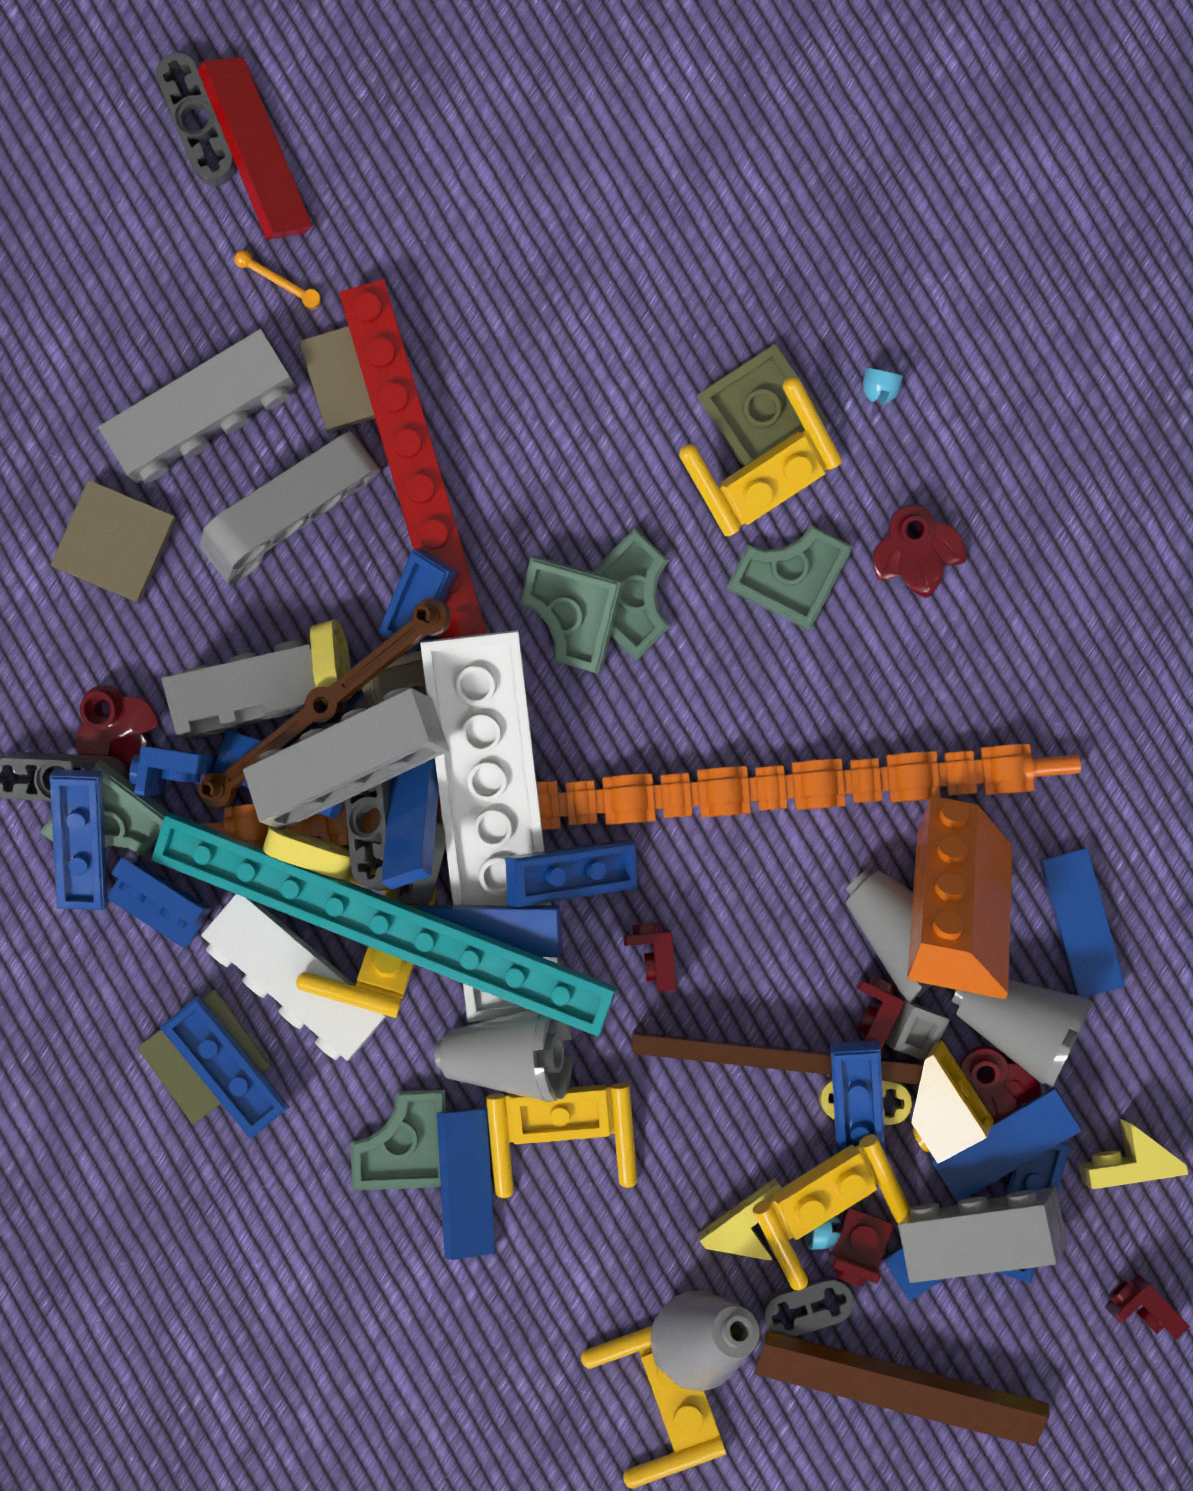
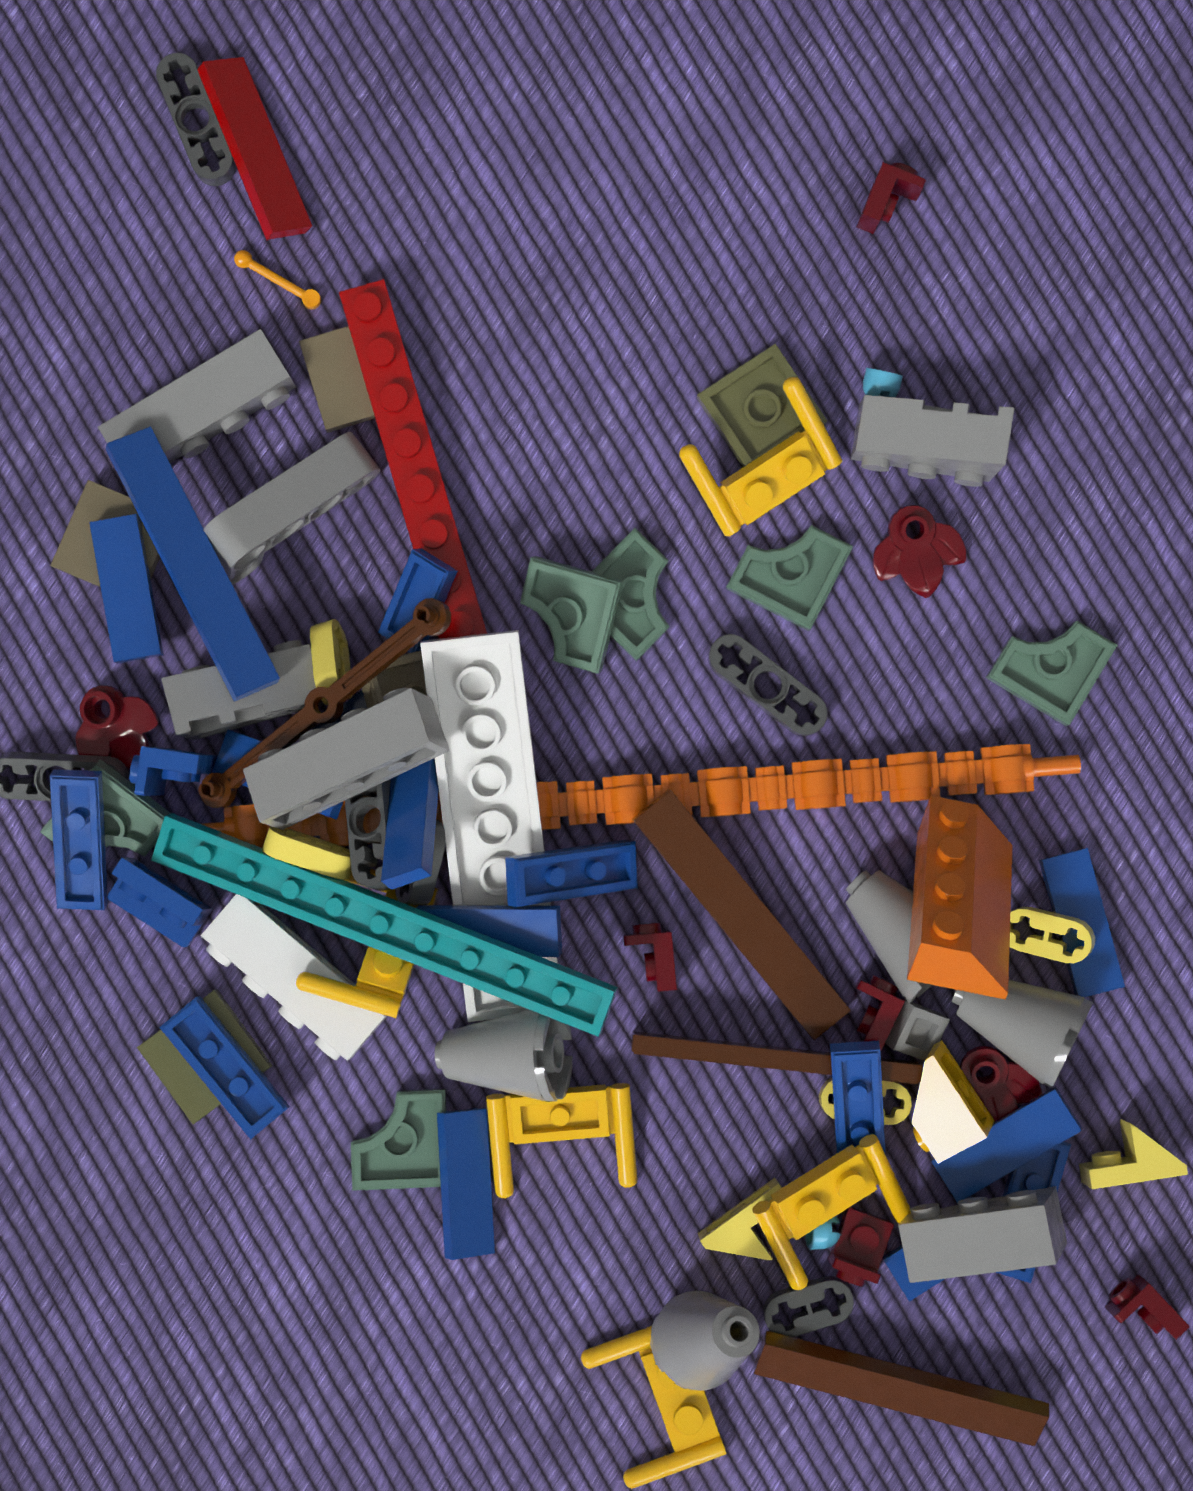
none -> blue tile [89,514,164,664]
none -> blue tile [106,426,280,702]
none -> reddish brown tile [632,789,851,1041]
none -> dark grey beam [708,634,827,736]
none -> light grey wedge [850,395,1014,487]
none -> dark red bracket [856,162,926,234]
none -> sand green tile [985,621,1117,726]
none -> light yellow beam [1010,907,1095,964]

